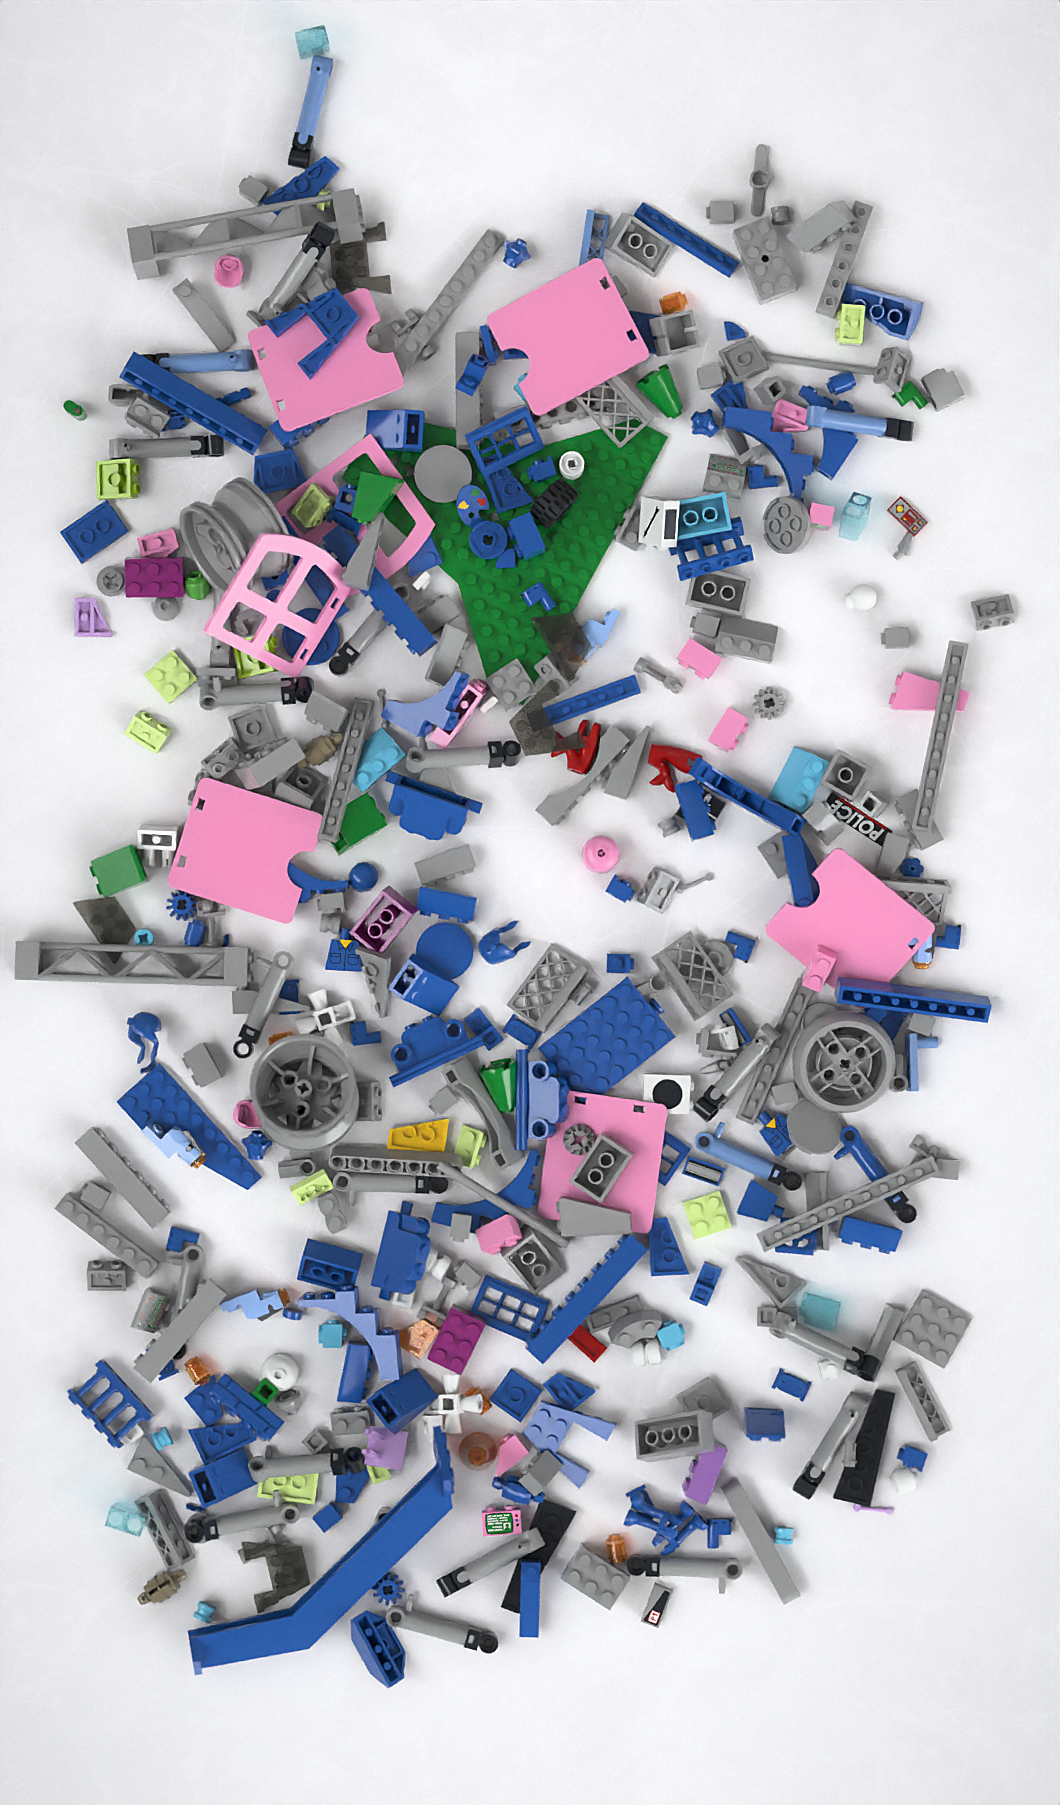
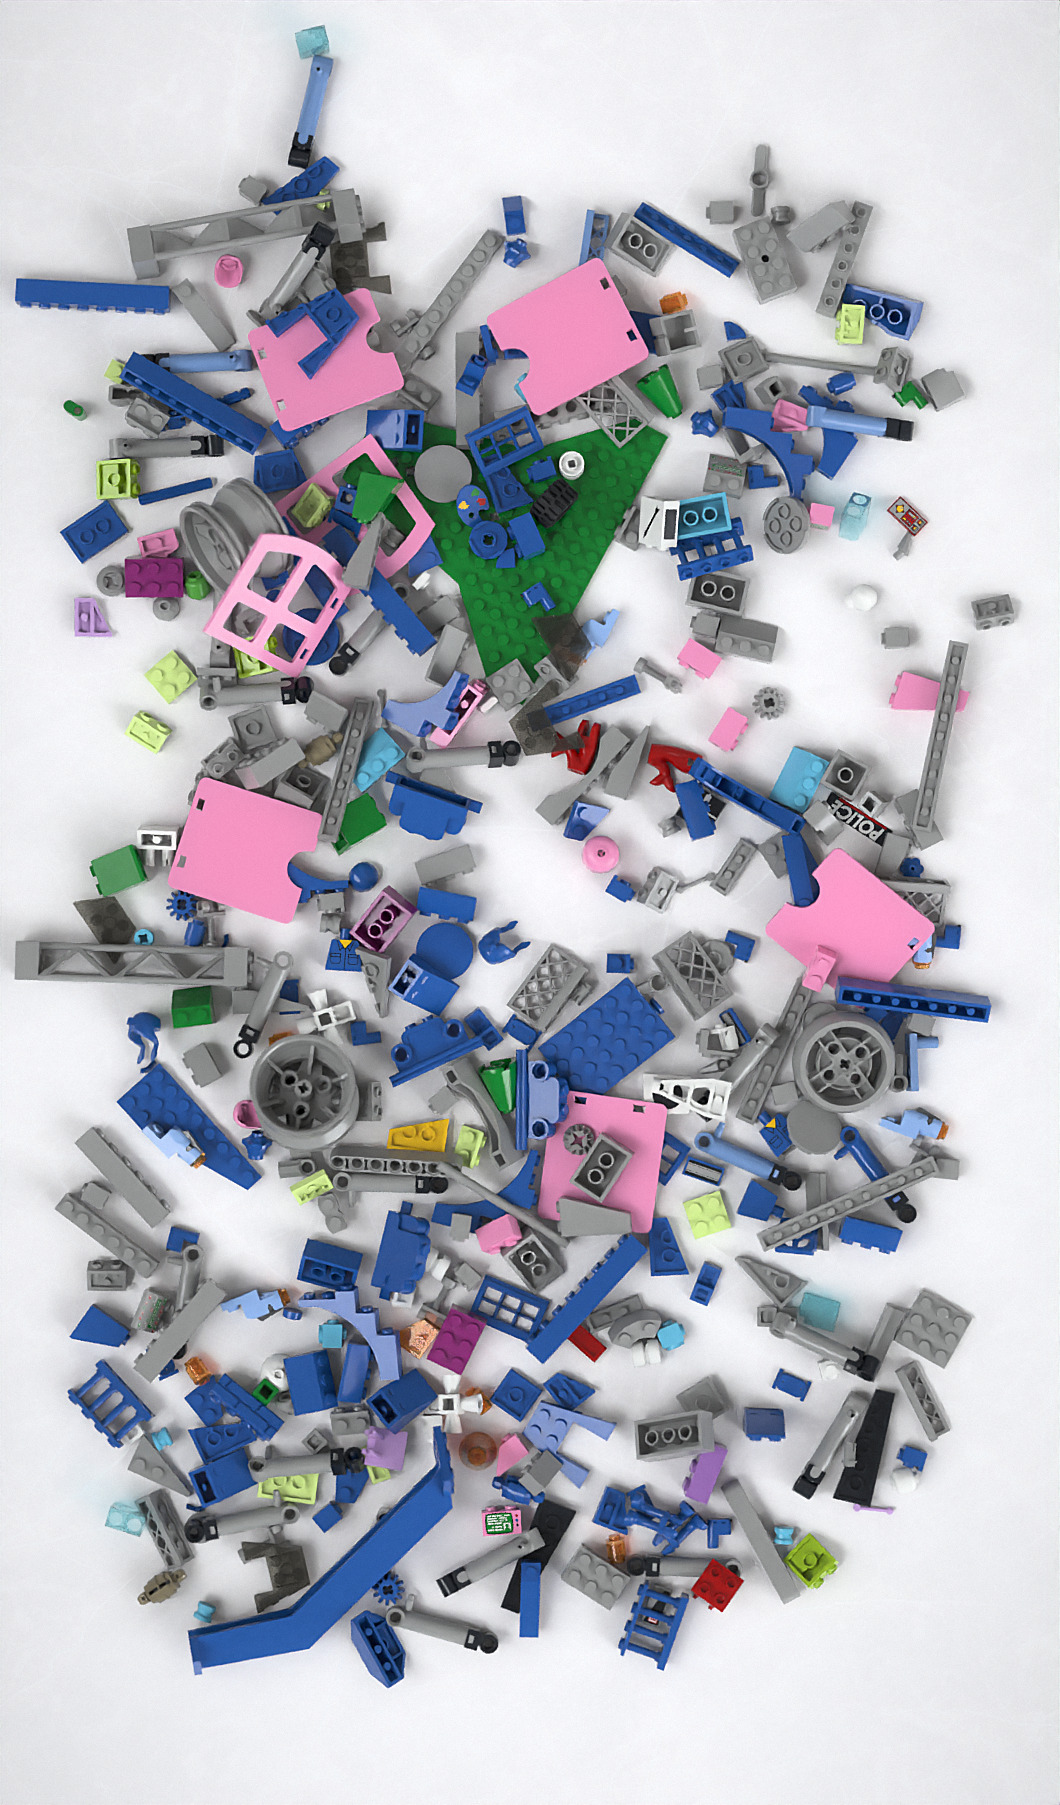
none -> blue brick [15,278,171,315]
none -> blue slope [70,1304,131,1347]
none -> yellowish green plate [104,359,128,384]
none -> blue axle [138,477,213,505]
none -> green slope [171,985,216,1029]
none -> blue slope [283,1349,339,1416]
none -> light grey wheel [382,527,406,550]
none -> light grey bracket [395,373,440,415]
none -> blue slope [502,195,526,236]
none -> blue wing [563,800,610,841]
none -> blue wing [592,1486,628,1535]
none -> blue fence [618,1579,689,1671]
none -> white plate [651,1077,732,1121]
none -> red plate [691,1558,744,1613]
none -> light grey tile [710,838,757,896]
none -> lime plate [783,1533,839,1590]
none -> light blue plate [878,1107,949,1140]

